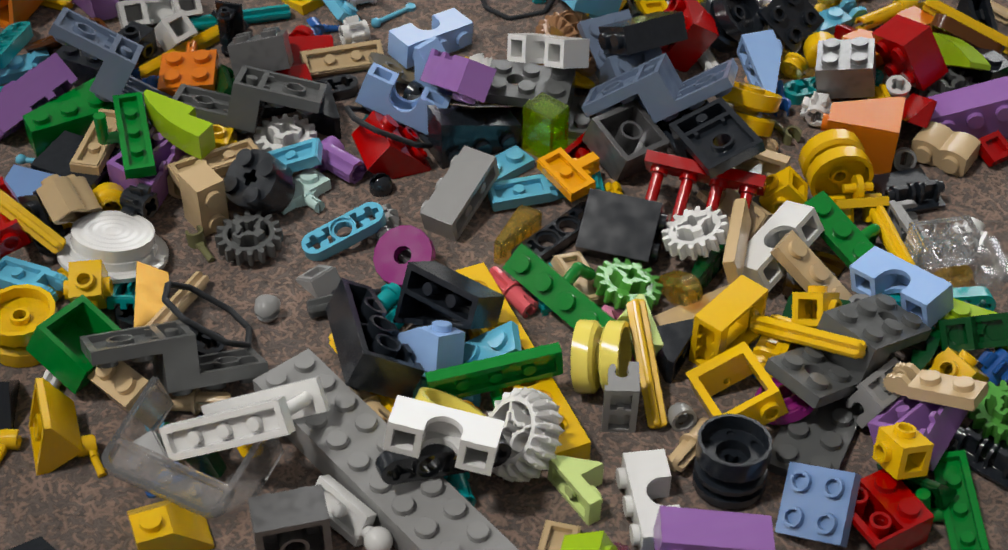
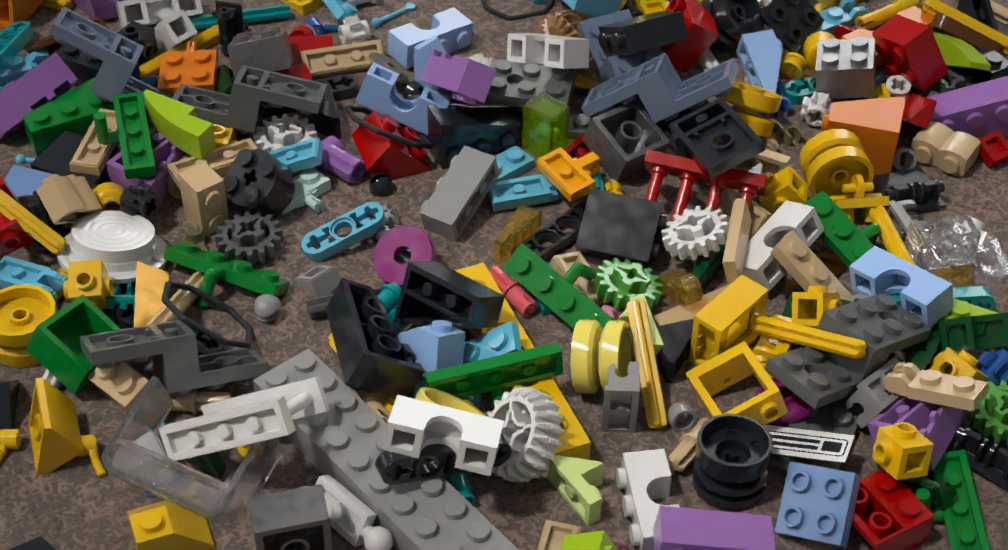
none -> green plate [163,240,290,307]
none -> white sticker [764,425,855,463]

